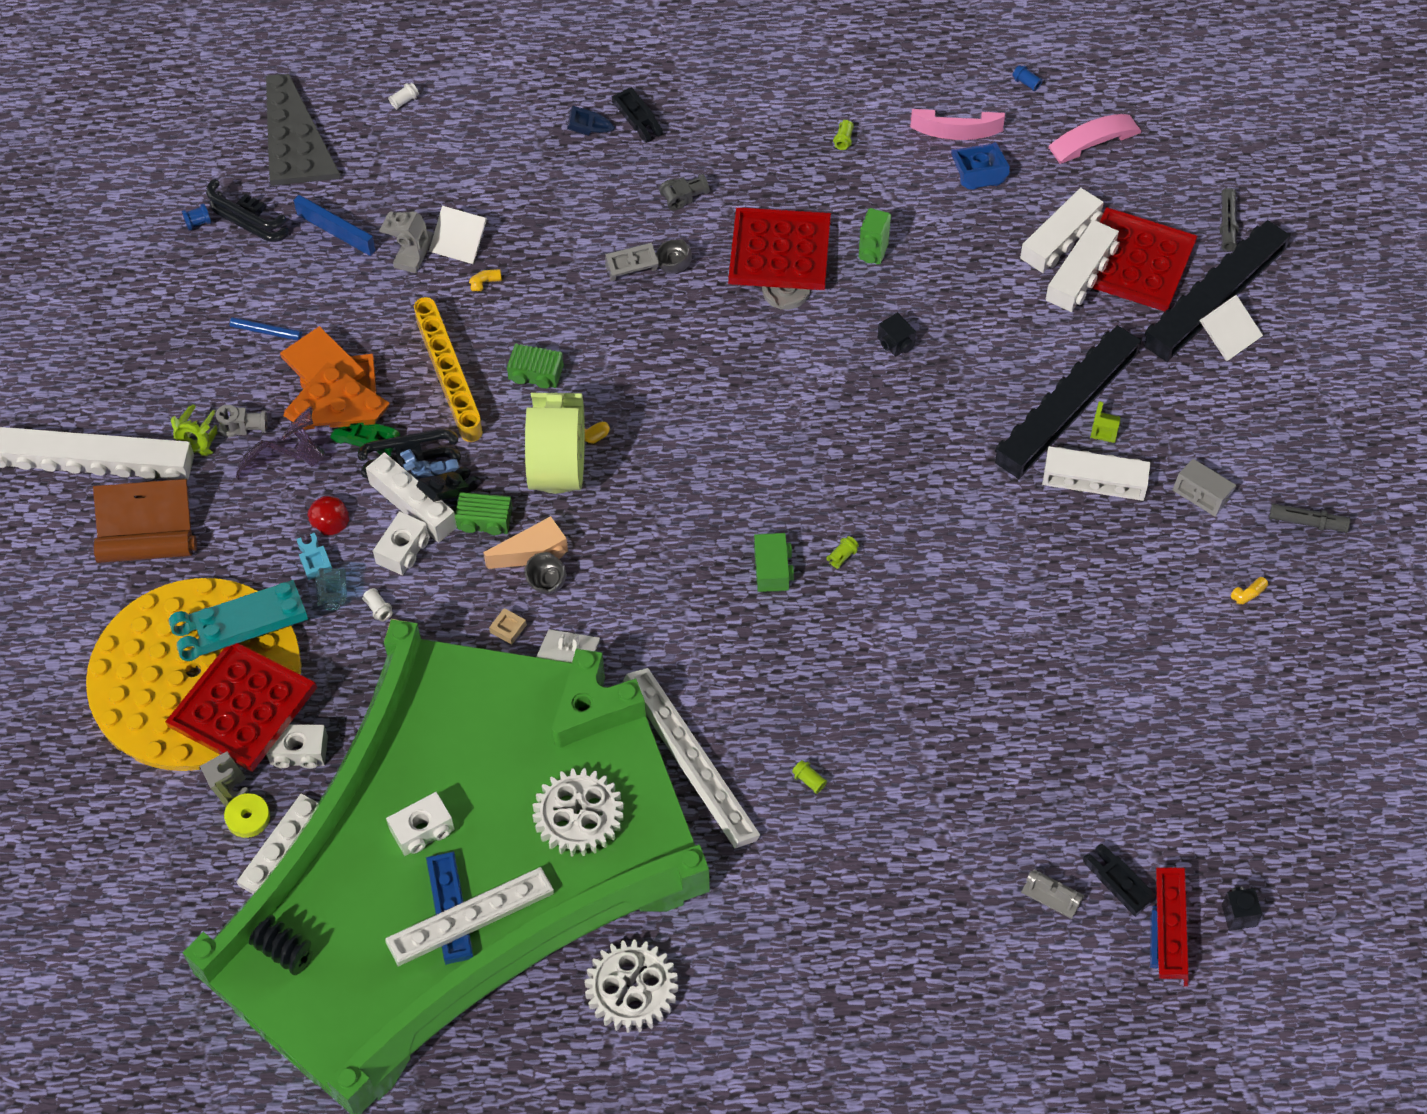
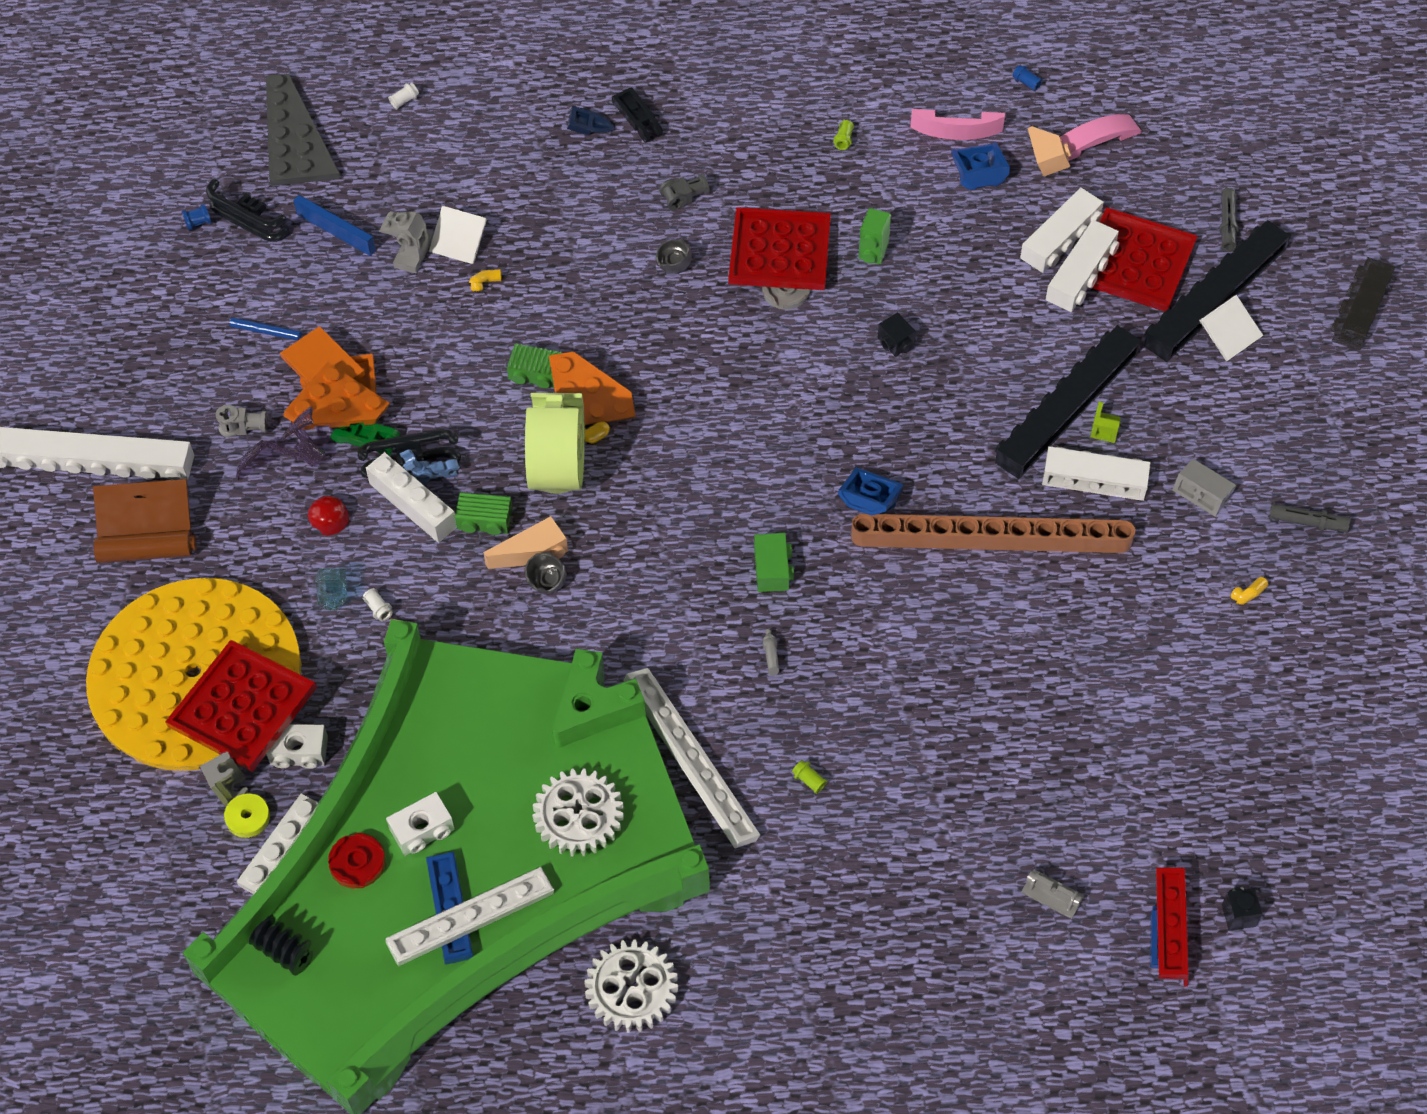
teal hinge [169,580,308,661] -> none
lime piece [171,405,218,456] -> none
medium azure plate [296,533,333,580] -> none
white brick [373,511,430,575] -> none
yellow beam [414,297,483,442] -> none
black hinge [416,466,482,502] -> none
tan plate [489,608,527,645] -> none
white piece [536,629,600,663] -> none
light grey hinge [605,243,659,282] -> none
lime pin [826,536,859,569] -> none
black hinge [1083,843,1157,917] -> none
none -> red tile [328,833,385,889]
none -> orange plate [549,351,636,426]
none -> light grey piece [763,629,779,676]
none -> blue slope [838,467,903,516]
none -> nougat beam [851,514,1136,553]
none -> light nougat slope [1028,127,1072,176]
none -> clear smoke brick [1331,257,1395,352]

